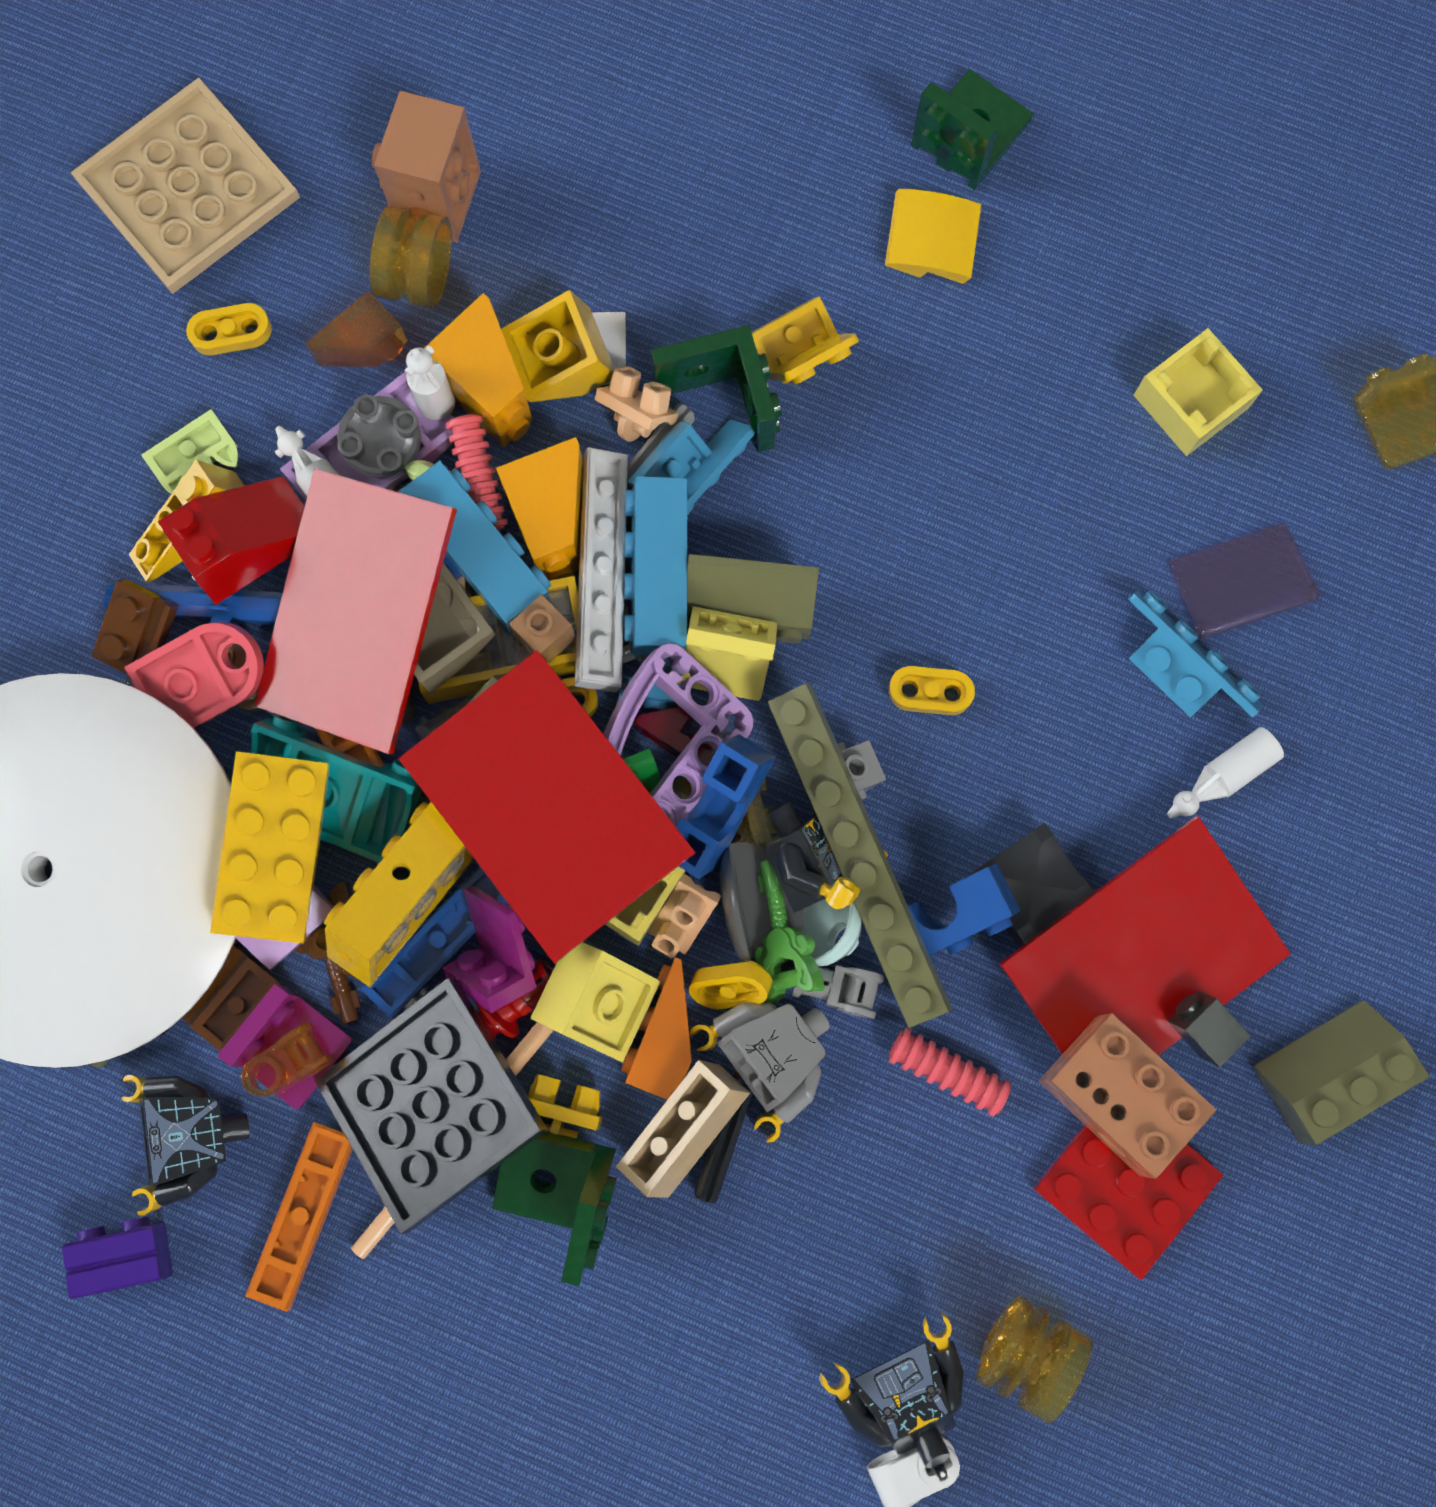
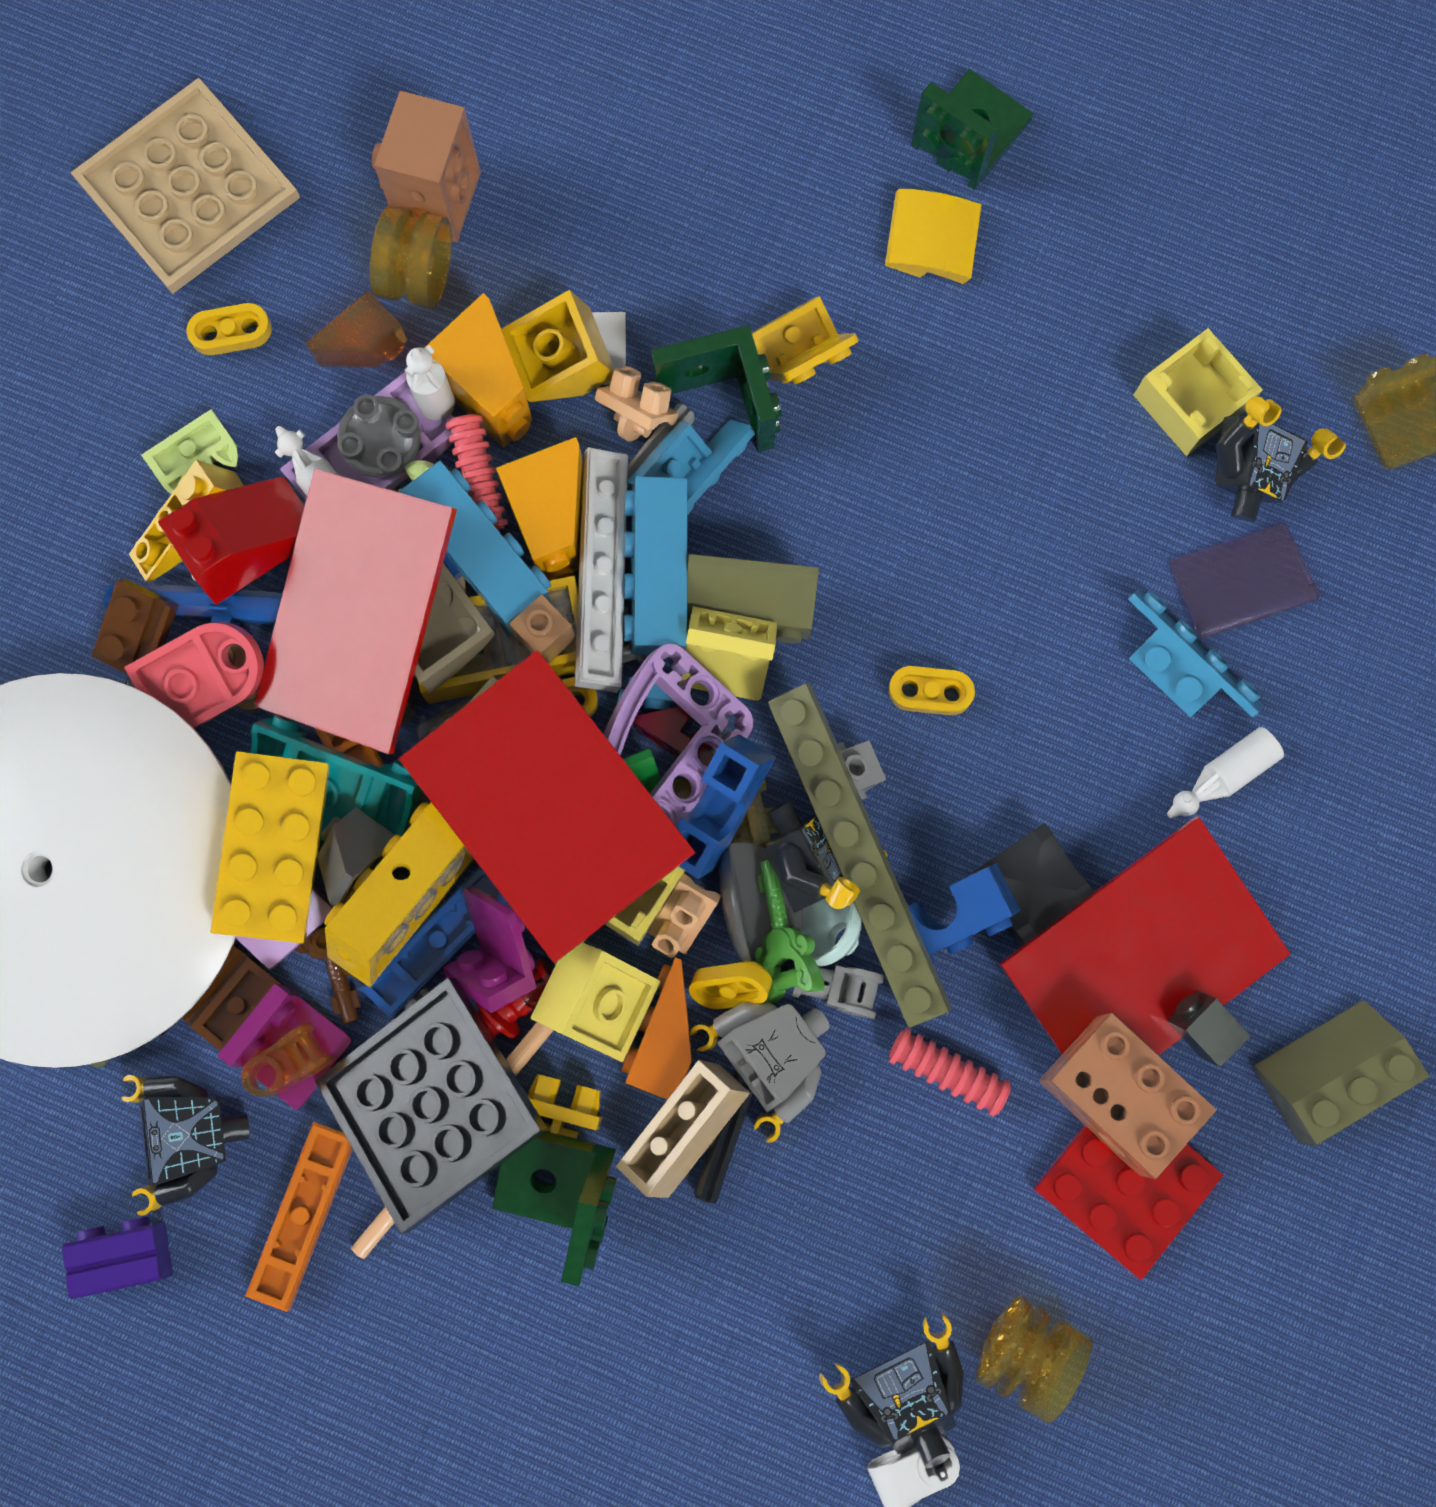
none -> dark grey slope [317,807,395,906]
none -> torso [1215,397,1346,522]

